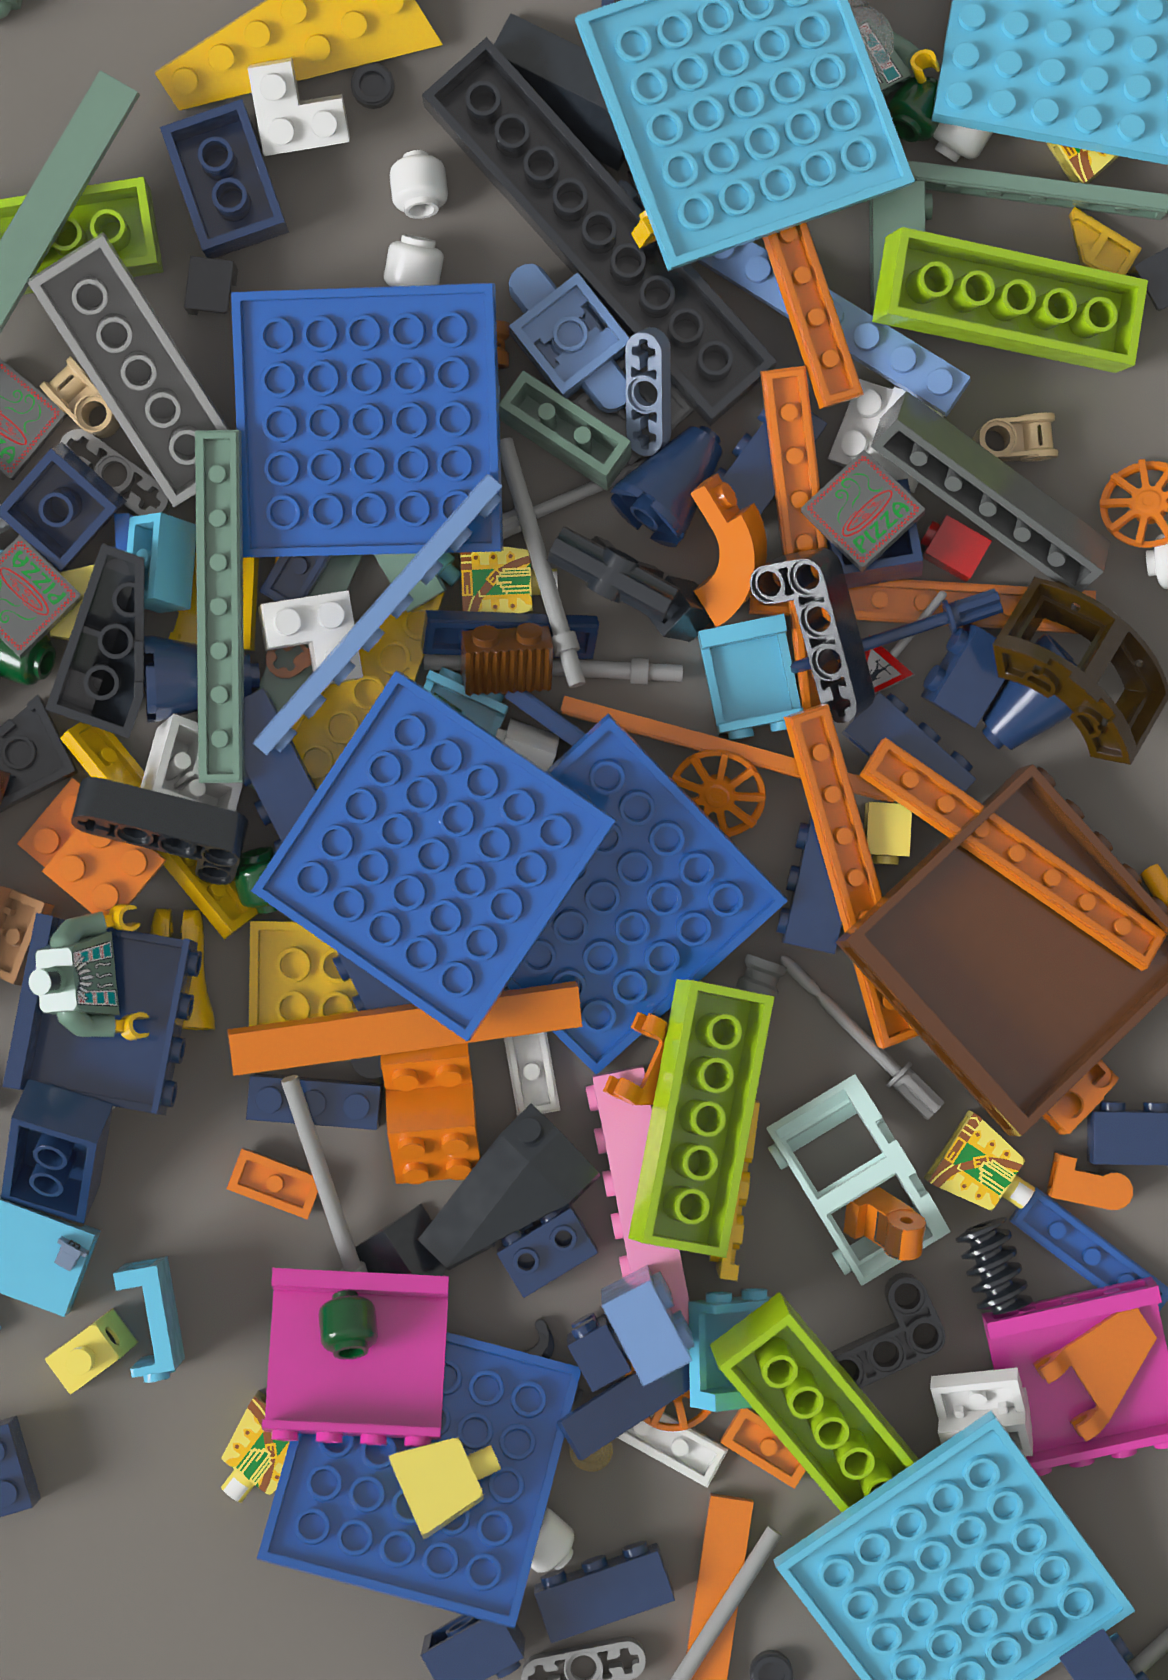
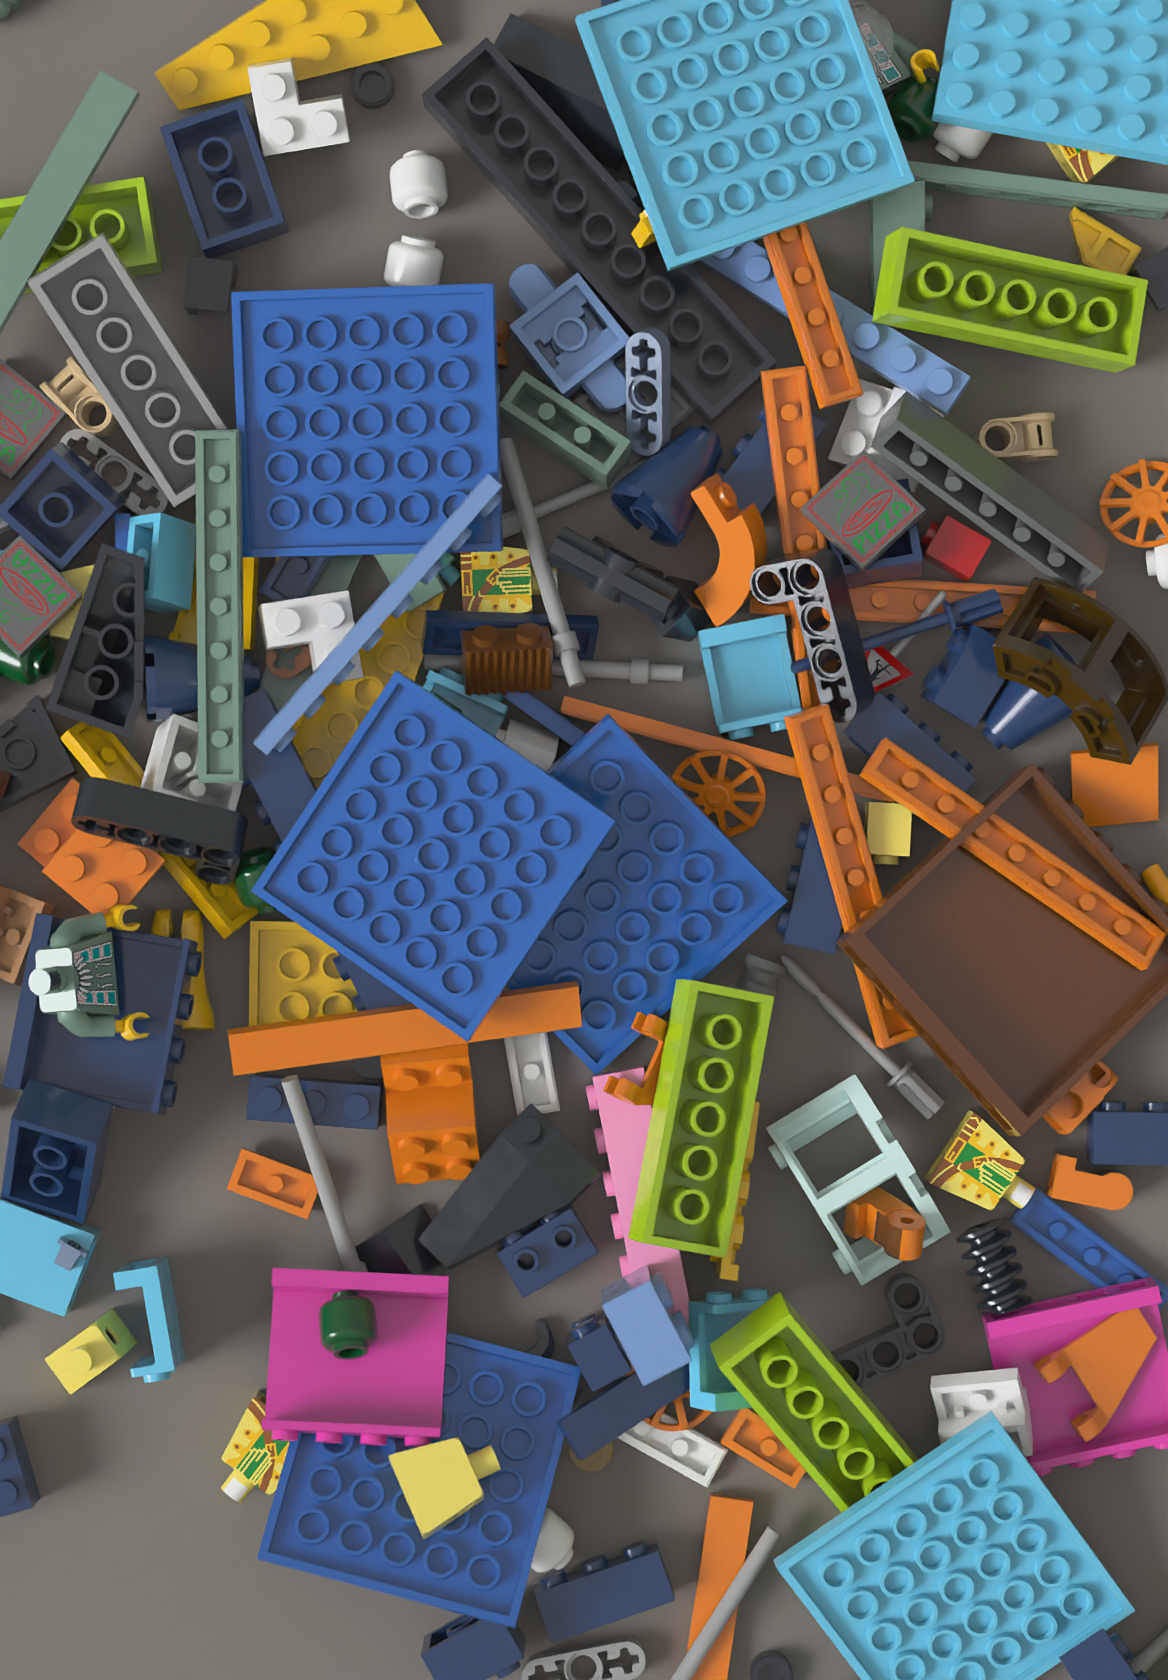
none -> orange piece [1070,742,1159,827]

